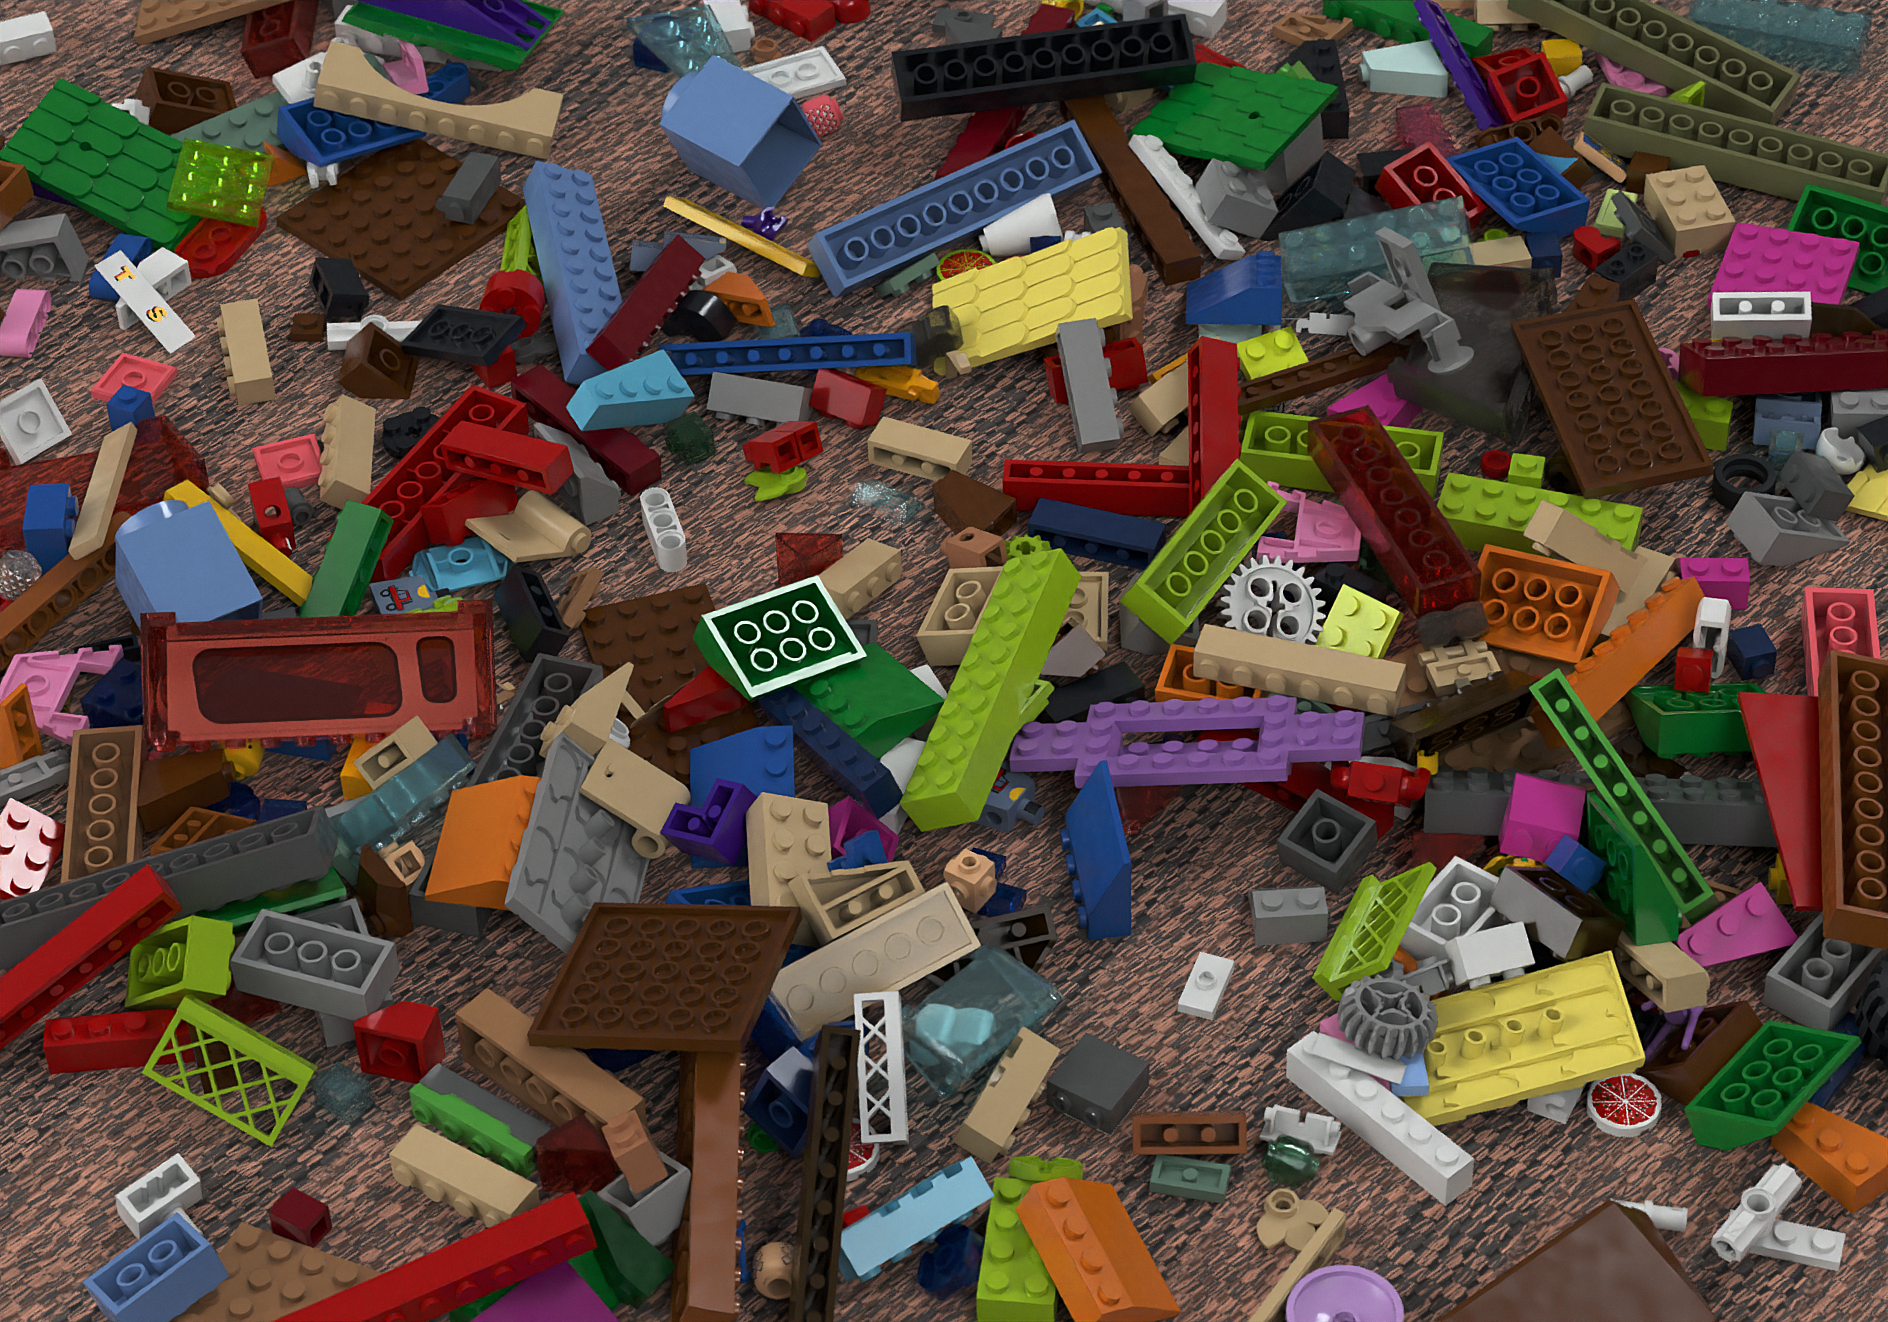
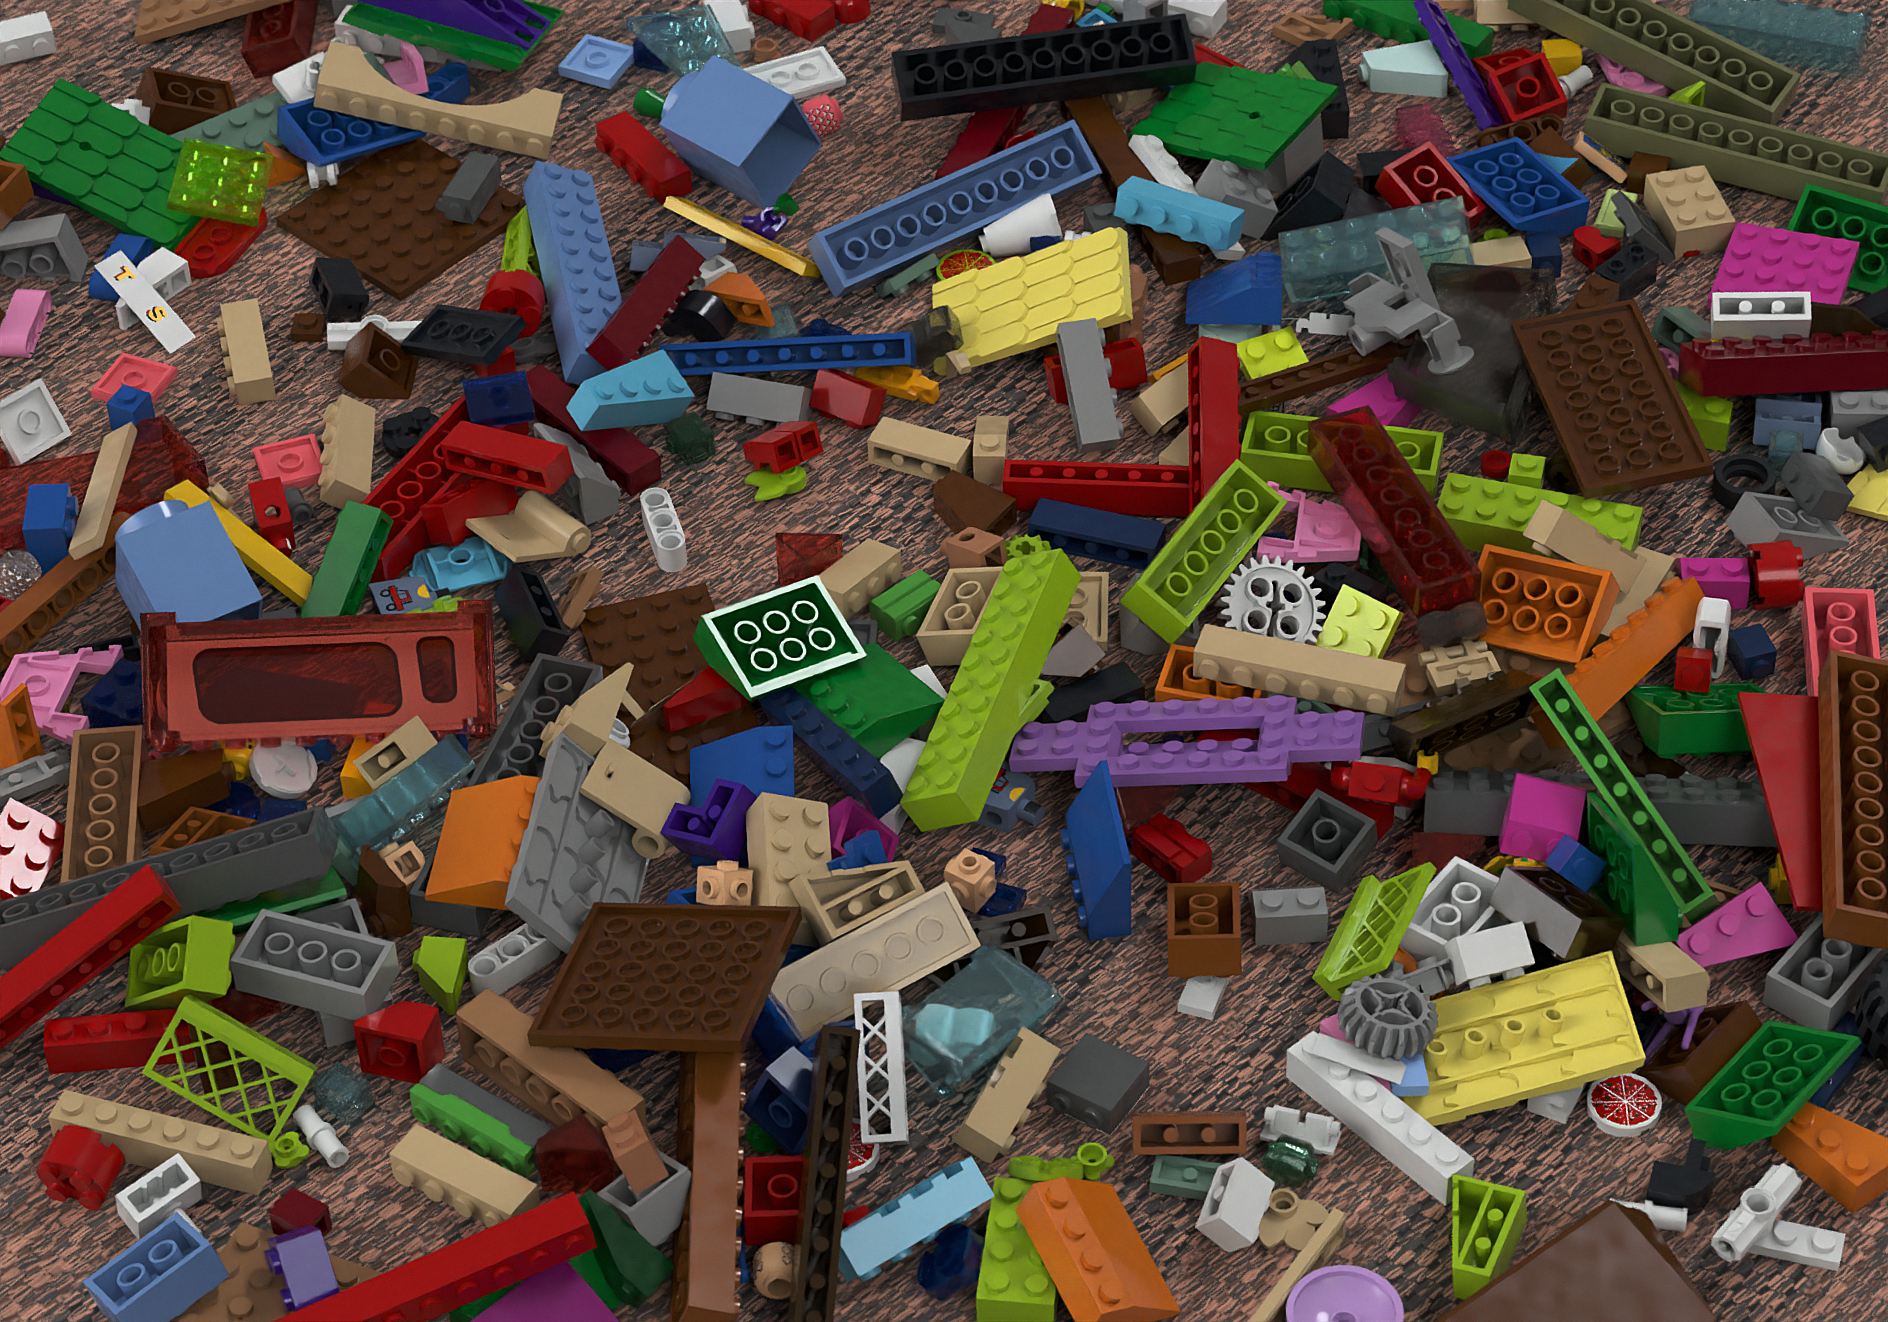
clear light blue slope [851,479,926,528] -> none
none -> red brick [36,1125,125,1211]
none -> tan brick [48,1090,274,1196]
none -> white tile [249,739,318,799]
none -> brick [264,1225,340,1313]
none -> lime plate [268,1131,309,1169]
none -> white pin [293,1105,350,1168]
none -> lime slope [413,936,469,1015]
none -> clear blue plate [462,370,536,427]
none -> white beam [468,923,561,996]
none -> light blue plate [558,34,638,90]
none -> red brick [595,111,693,205]
none -> green cone [633,88,666,119]
none -> light nougat brick [696,860,753,906]
none -> red brick [744,1155,804,1246]
none -> green hand [755,193,799,216]
none -> bright green brick [869,569,941,642]
none -> tan slope [973,416,1009,484]
none -> lime plate [1070,1142,1115,1181]
none -> medium azure brick [1114,176,1245,251]
none -> red brick [1132,812,1212,883]
none -> dark orange brick [1167,882,1242,979]
none -> white brick [1195,1157,1275,1252]
none -> lime wedge [1452,1173,1527,1300]
none -> black brick [1646,1138,1715,1216]
none -> sand green brick [1651,306,1711,355]
none -> red brick [1745,540,1805,611]

